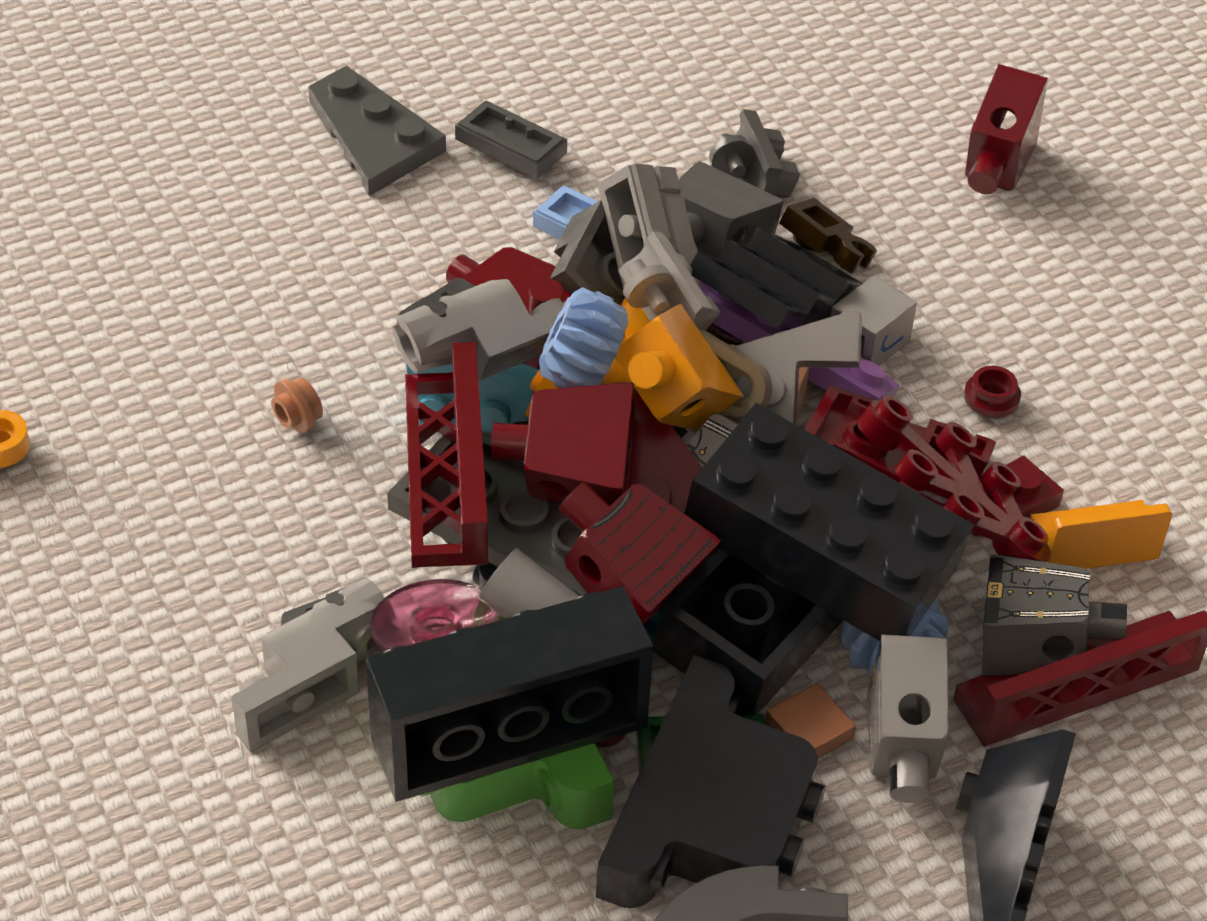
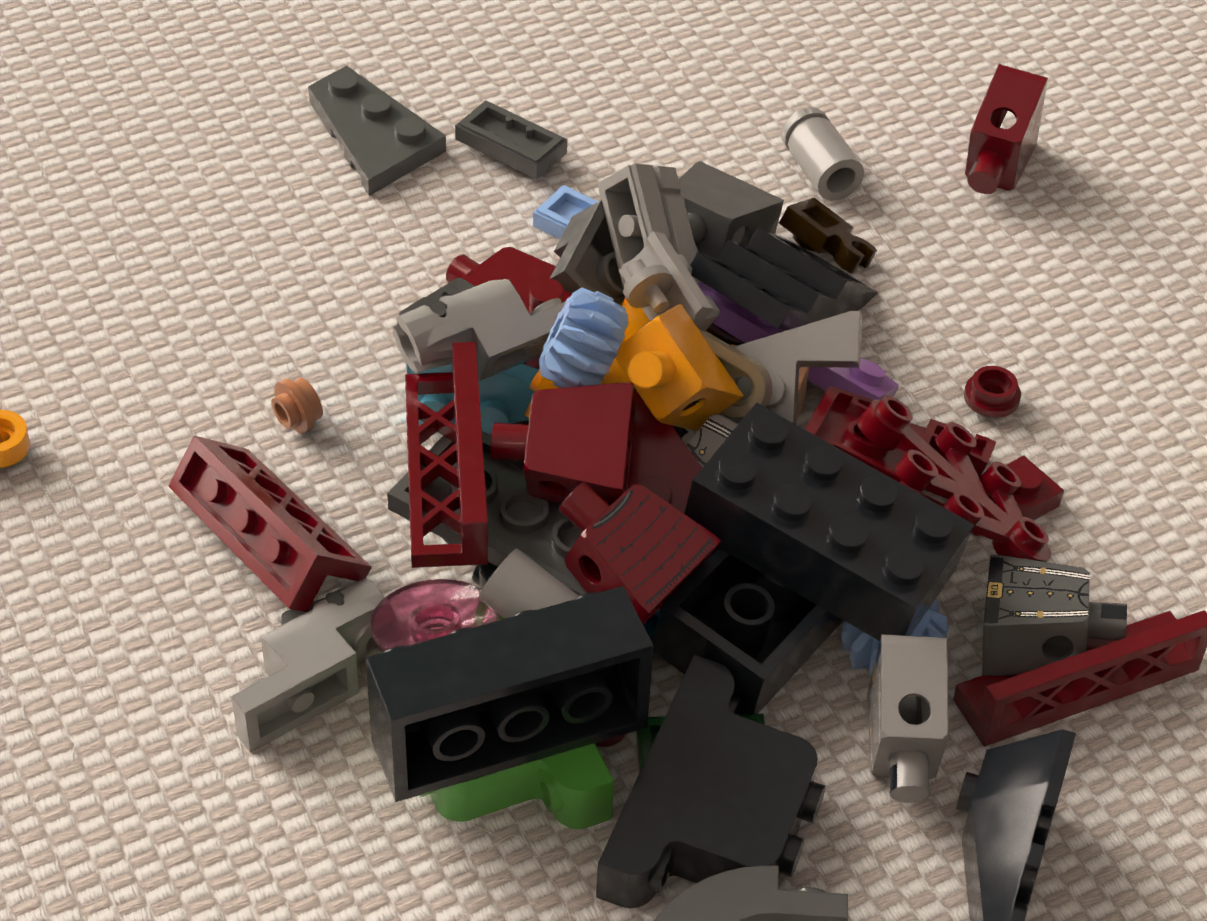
dark grey hips [709,109,800,198] -> none
nougat tile [765,683,856,758] -> none
light grey brick [831,275,917,366] -> none
light orange panel [1030,500,1172,569] -> none
none -> dark red fence [168,435,372,612]
none -> light grey piece [781,107,864,201]

